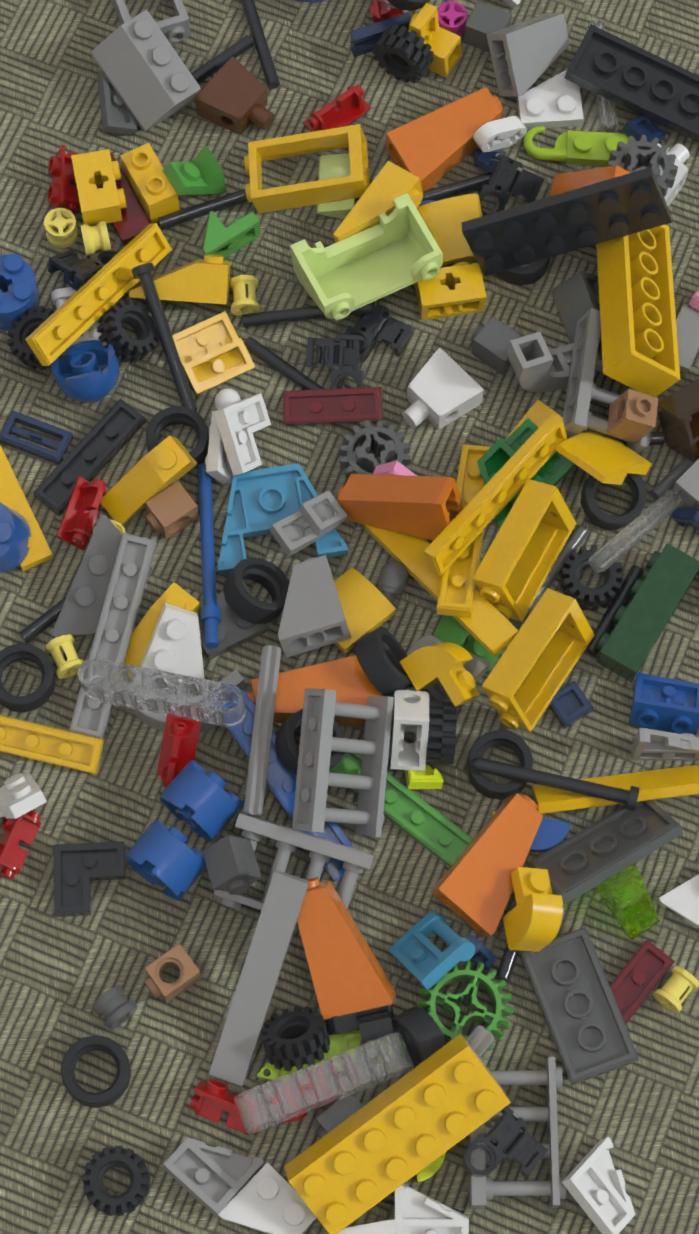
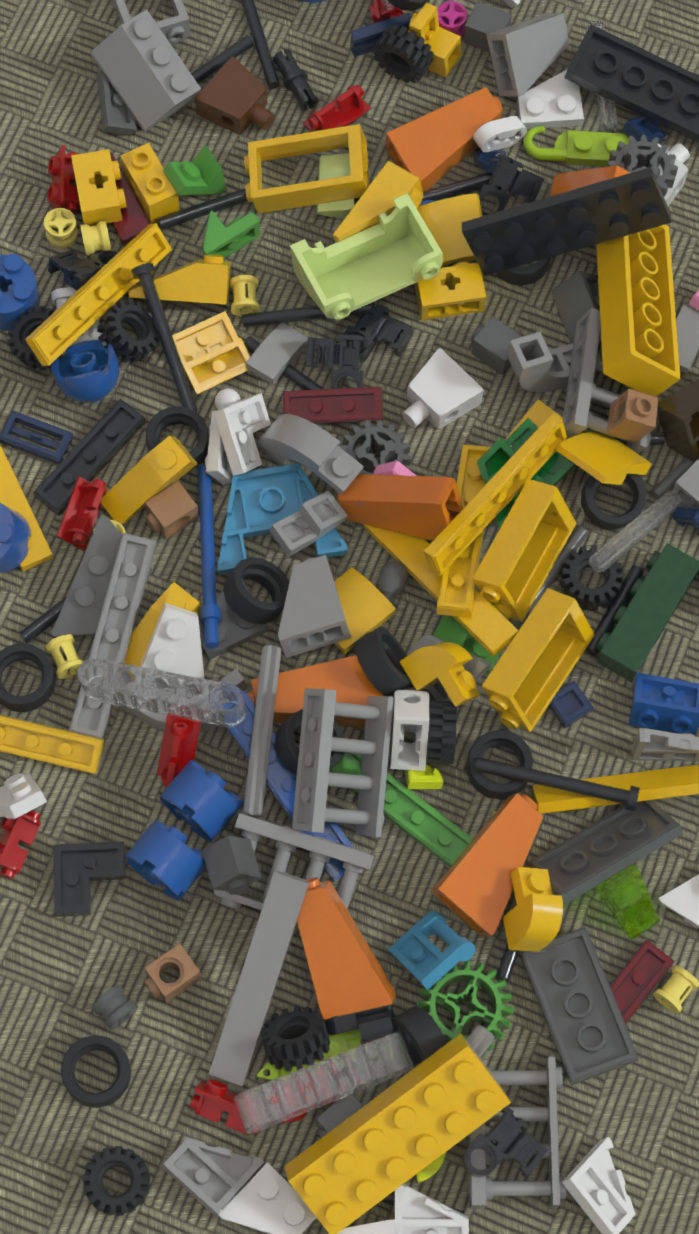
dark blue tile [466,933,496,971] -> none
blue tile [529,817,571,853] -> none
none -> light grey slope [246,323,308,385]
none -> light grey arch [256,414,364,495]
none -> black pin [273,49,319,111]

